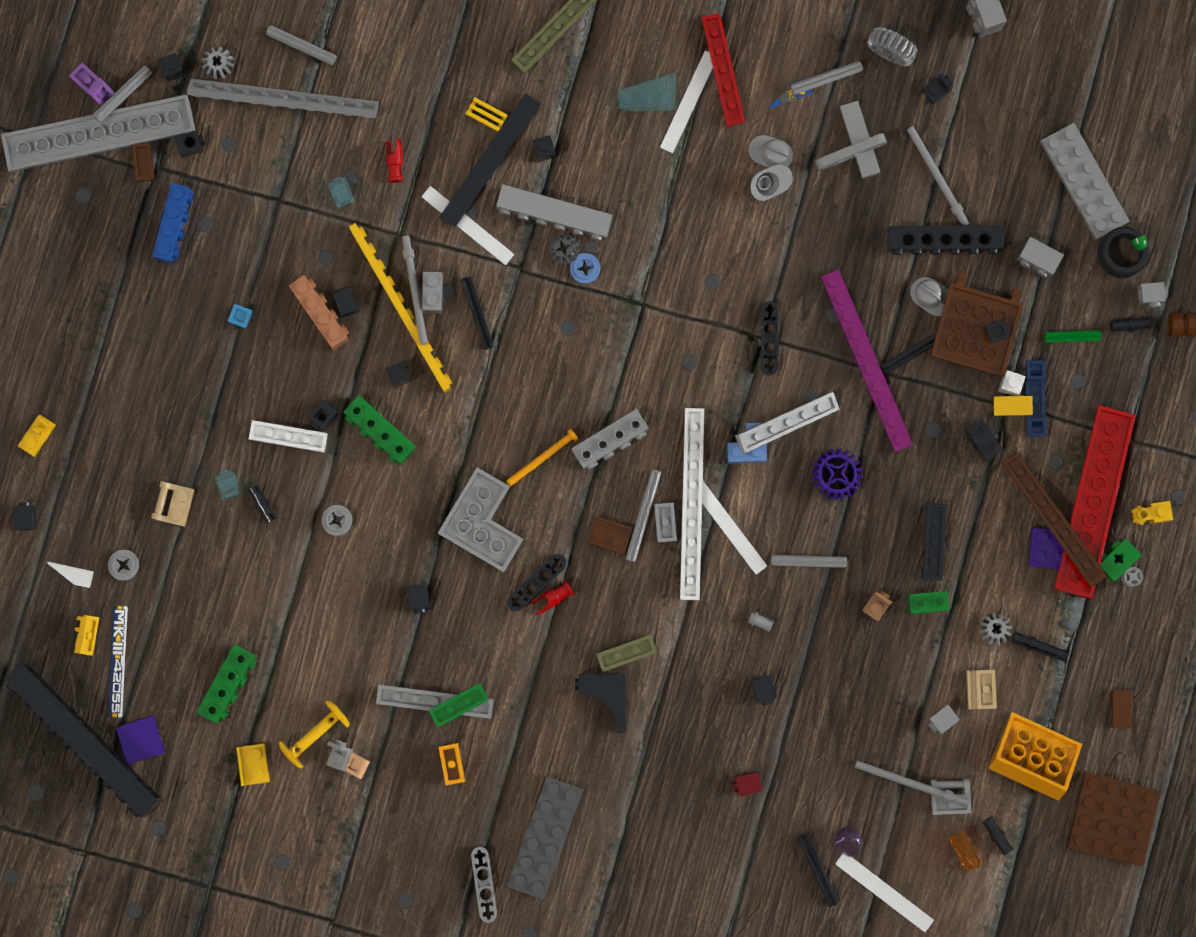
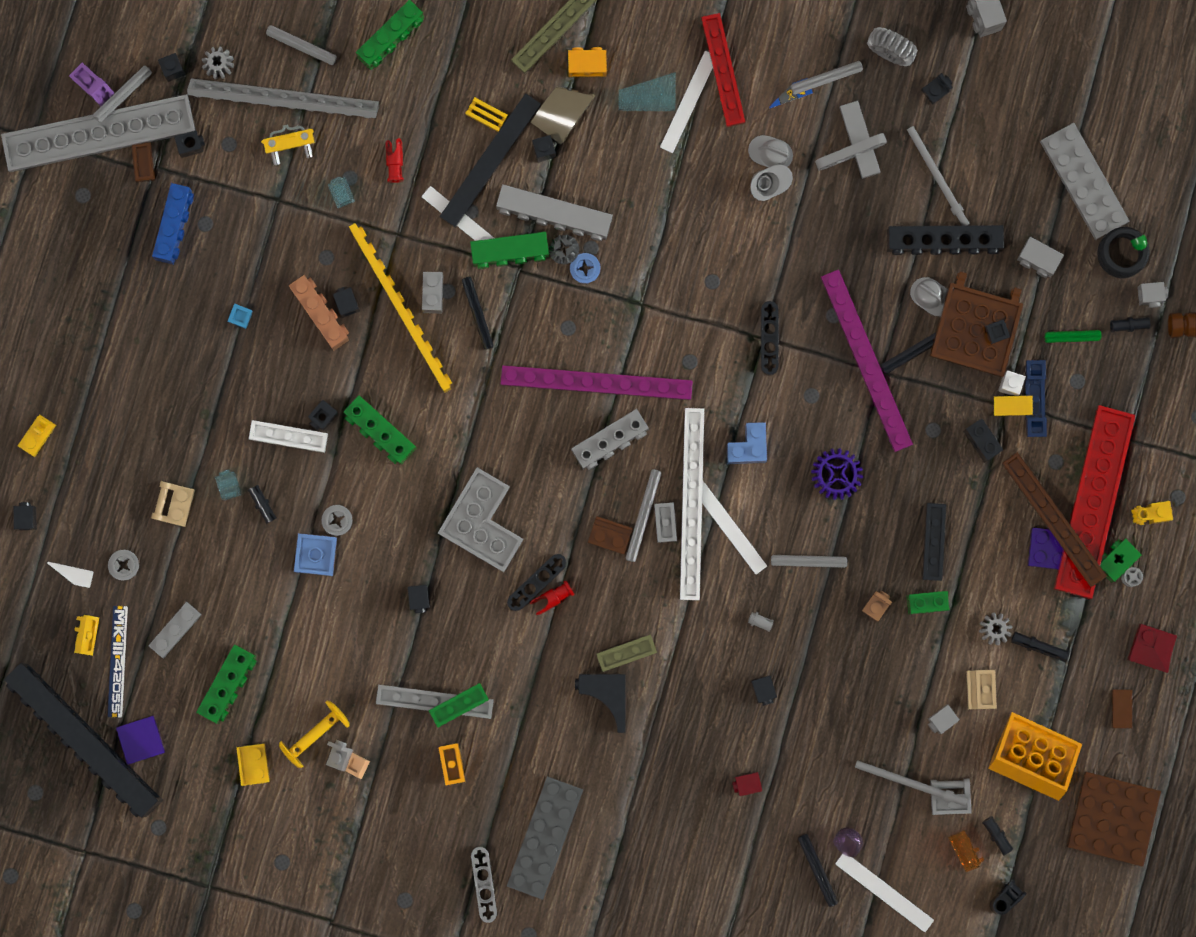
black brick [385,361,411,389] -> none
light grey bar [402,236,428,345] -> none
light orange bar [506,429,578,486] -> none
light grey plate [735,392,840,453] -> none
none -> light grey plate [148,602,202,659]
none -> yellow piece [261,125,315,165]
none -> medium blue plate [294,533,337,576]
none -> green brick [356,0,424,71]
none -> green brick [470,232,549,269]
none -> magenta plate [501,365,693,400]
none -> dark tan slope [531,87,595,144]
none -> light orange brick [568,47,607,77]
none -> black piece [990,879,1027,915]
none -> dark red plate [1127,623,1177,673]

